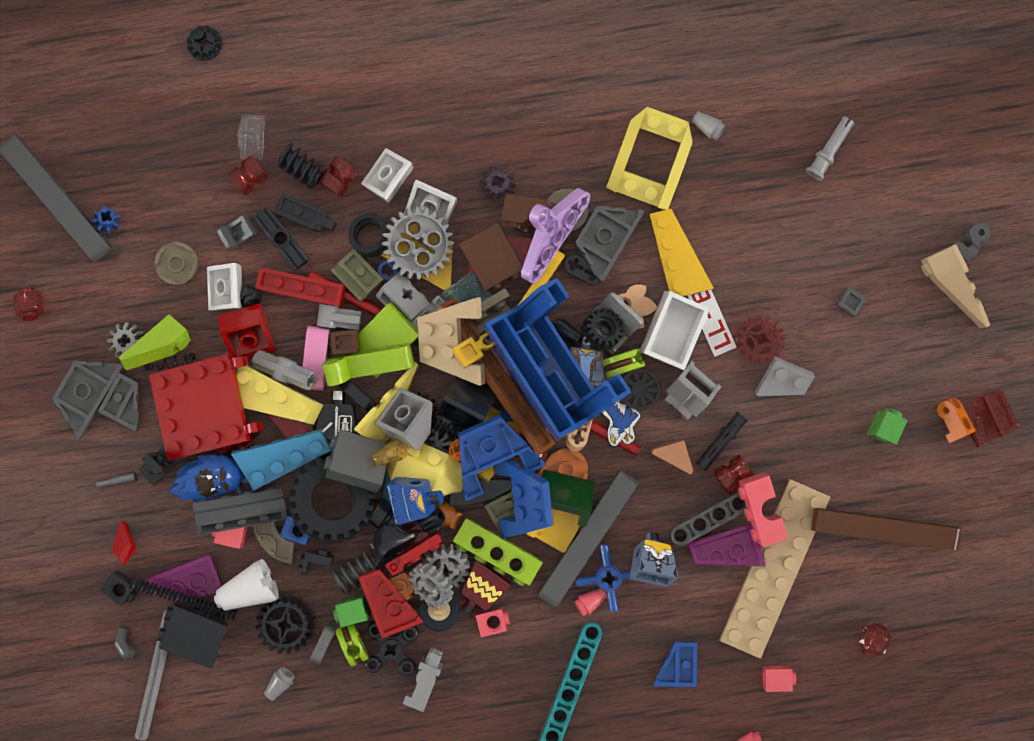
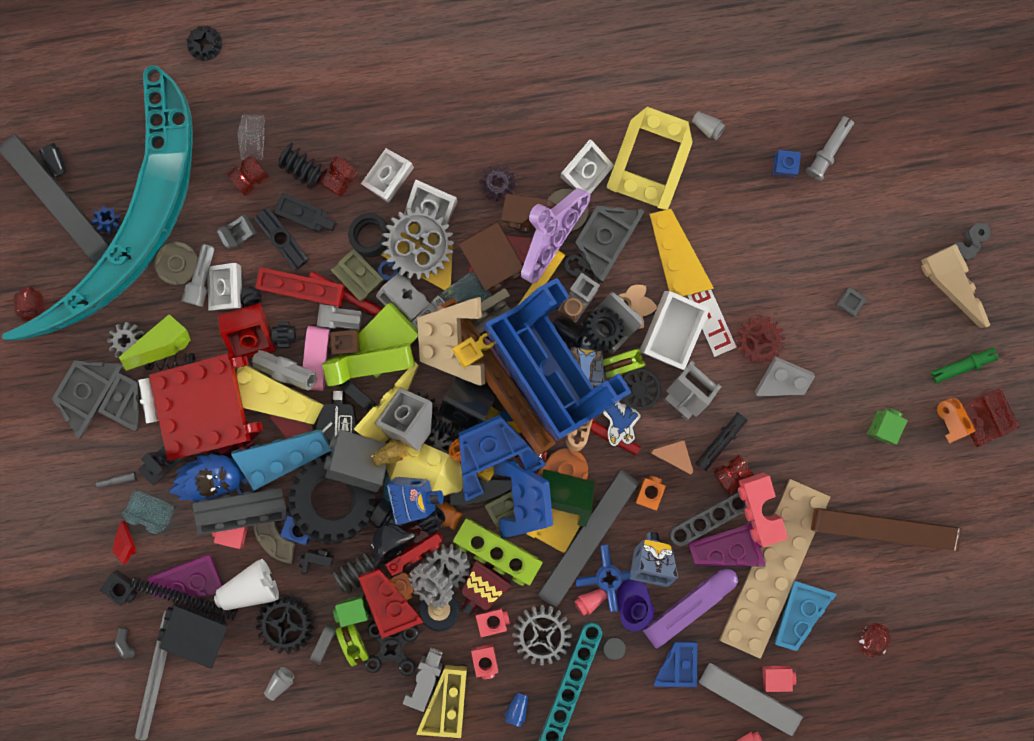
none -> teal beam [2,65,193,341]
none -> black cone [38,143,67,178]
none -> clear light blue bracket [121,490,176,534]
none -> white pin [138,378,159,423]
none -> light grey piece [181,244,215,307]
none -> black gear [272,322,296,348]
none -> light yellow wedge [416,665,467,738]
none -> coral brick [471,644,499,680]
none -> blue cone [504,692,528,727]
none -> light grey gear [512,605,572,665]
none -> light grey hips [558,272,600,323]
none -> white slope [560,140,614,194]
none -> dark grey tile [603,637,626,660]
none -> dark purple piece [617,579,654,631]
none -> orange brick [634,475,666,511]
none -> medium lavender piece [642,568,738,648]
none -> light grey beam [699,663,803,736]
none -> blue brick [772,150,801,178]
none -> dark azure wing [774,581,837,651]
none -> green pin [931,347,999,384]

